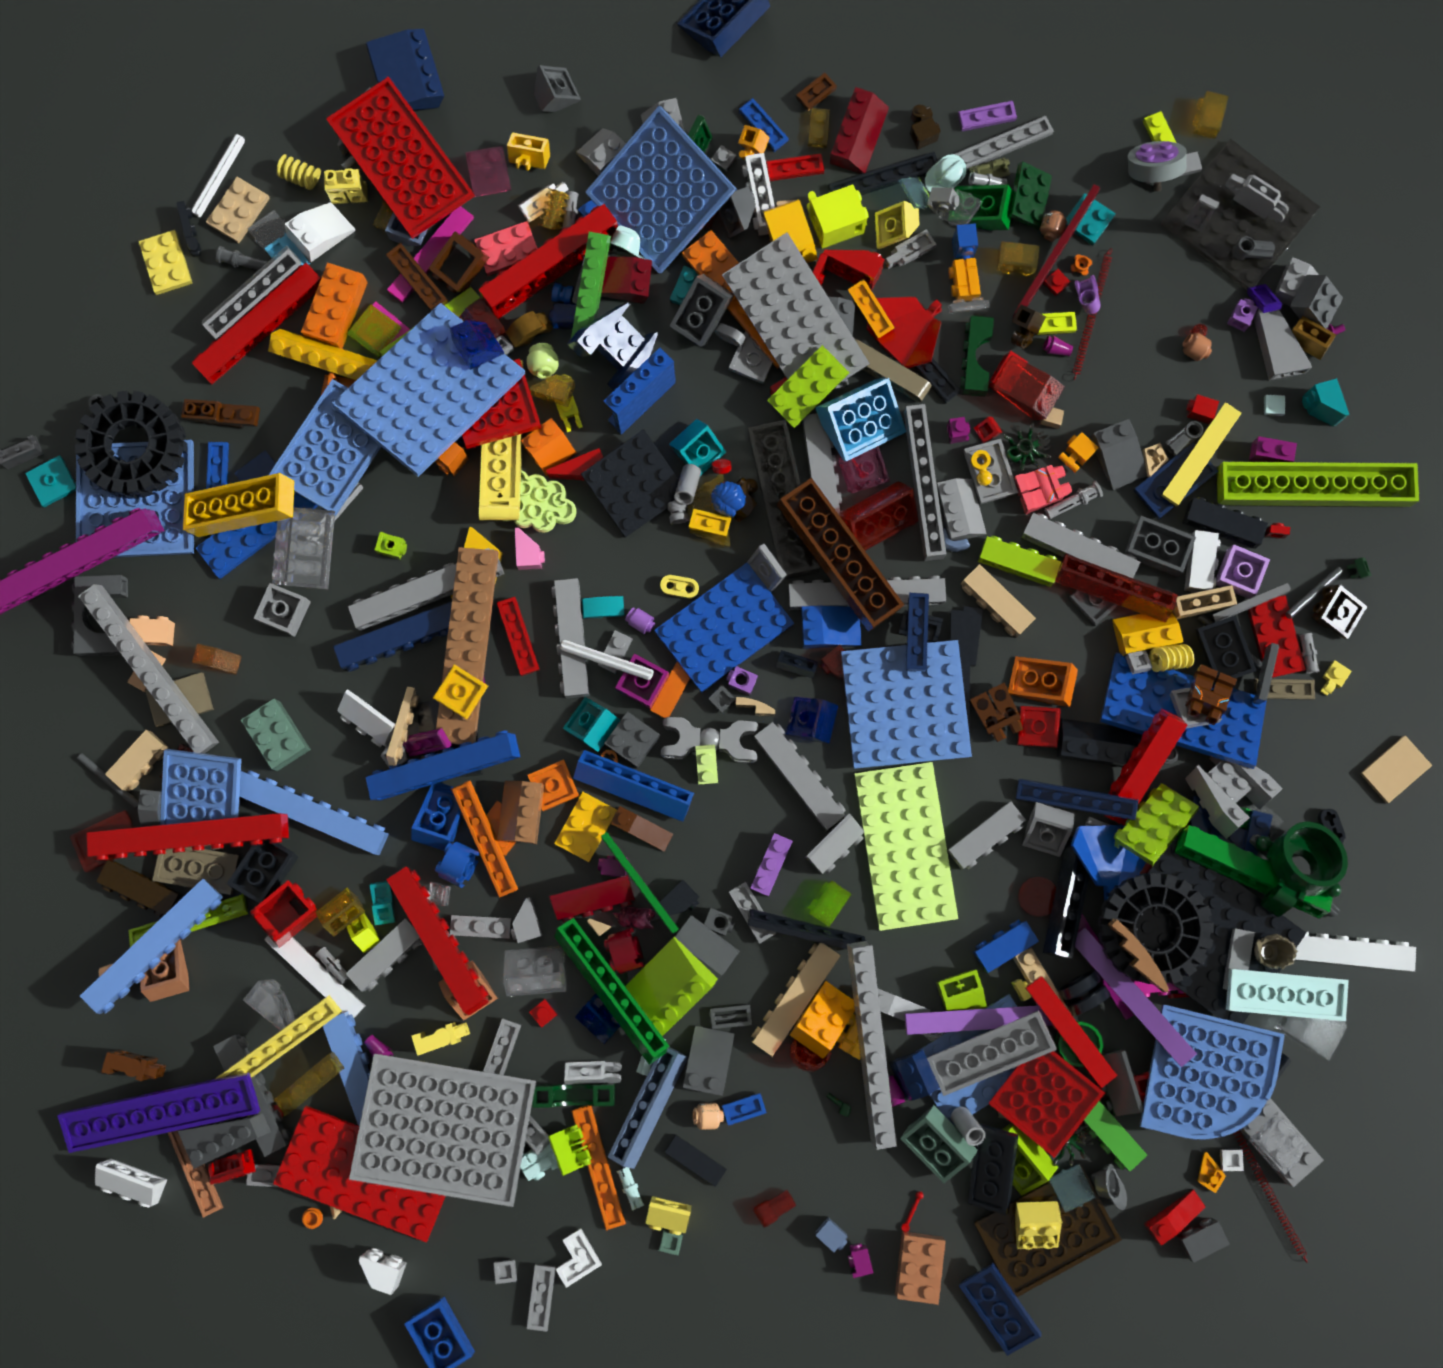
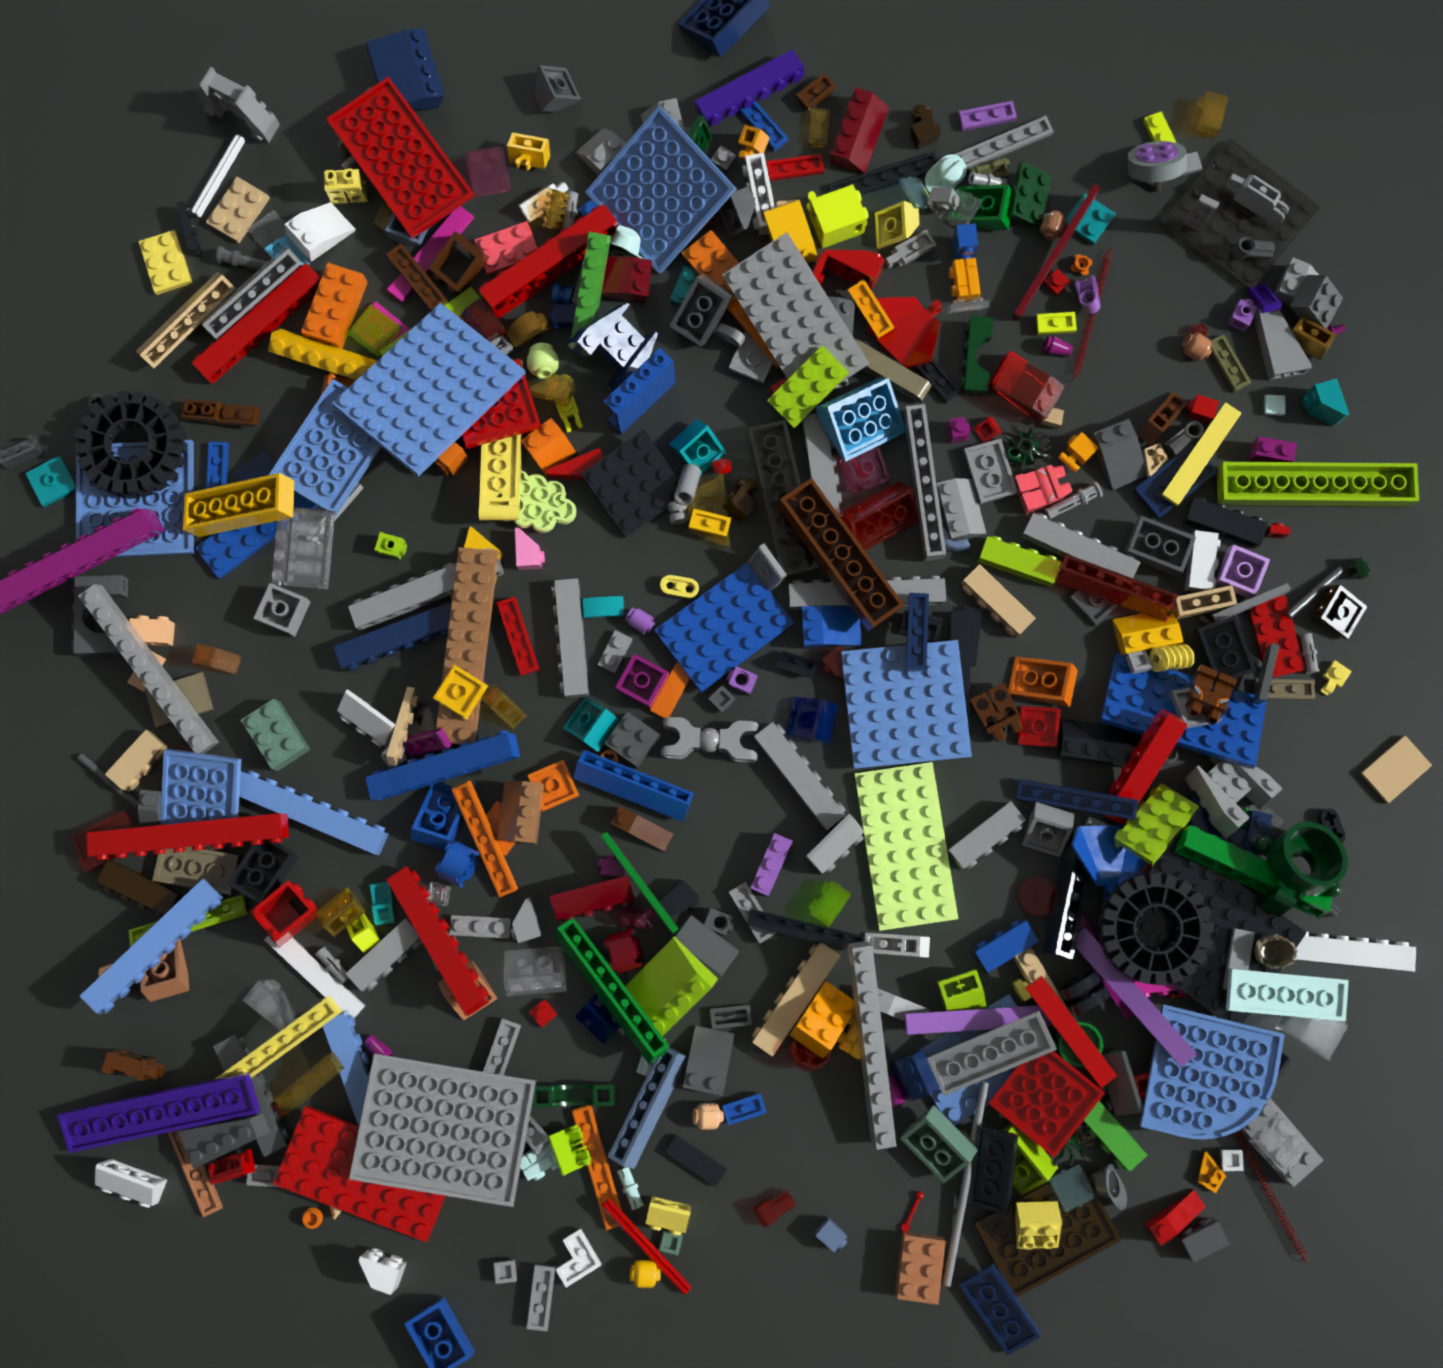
light yellow piece [277,154,321,190] -> none
light yellow hips [411,1022,470,1056] -> none
clear blue slope [450,320,504,370] -> none
yellow plate [554,792,617,863] -> none
white axle [560,640,654,680] -> none
light grey hinge [564,1061,622,1085] -> none
tan slope [587,919,612,936] -> none
yellowish green plate [695,745,718,784] -> none
blue hair [711,481,746,517] -> none
tan slope [736,697,775,716] -> none
dark green hand [826,1093,851,1117] -> none
magenta brick [848,1243,873,1278] -> none
light grey pin [951,1107,985,1146] -> none
yellow plate [970,450,992,486] -> none
clear yellow brick [997,242,1039,276] -> none
dark brown brick [1011,304,1046,349] -> none
medium nougat slope [1108,919,1169,993] -> none
none -> tan brick [136,272,236,368]
none -> light grey wedge [199,67,280,143]
none -> clear yellow slope [481,684,527,730]
none -> red axle [602,1199,691,1295]
none -> yellow head [630,1260,661,1288]
none -> dark purple brick [695,49,804,127]
none -> white slope [865,933,930,957]
none -> light grey piece [943,1081,989,1287]
none -> reddish brown slope [1136,392,1188,446]
none -> olive tile [1211,334,1252,393]

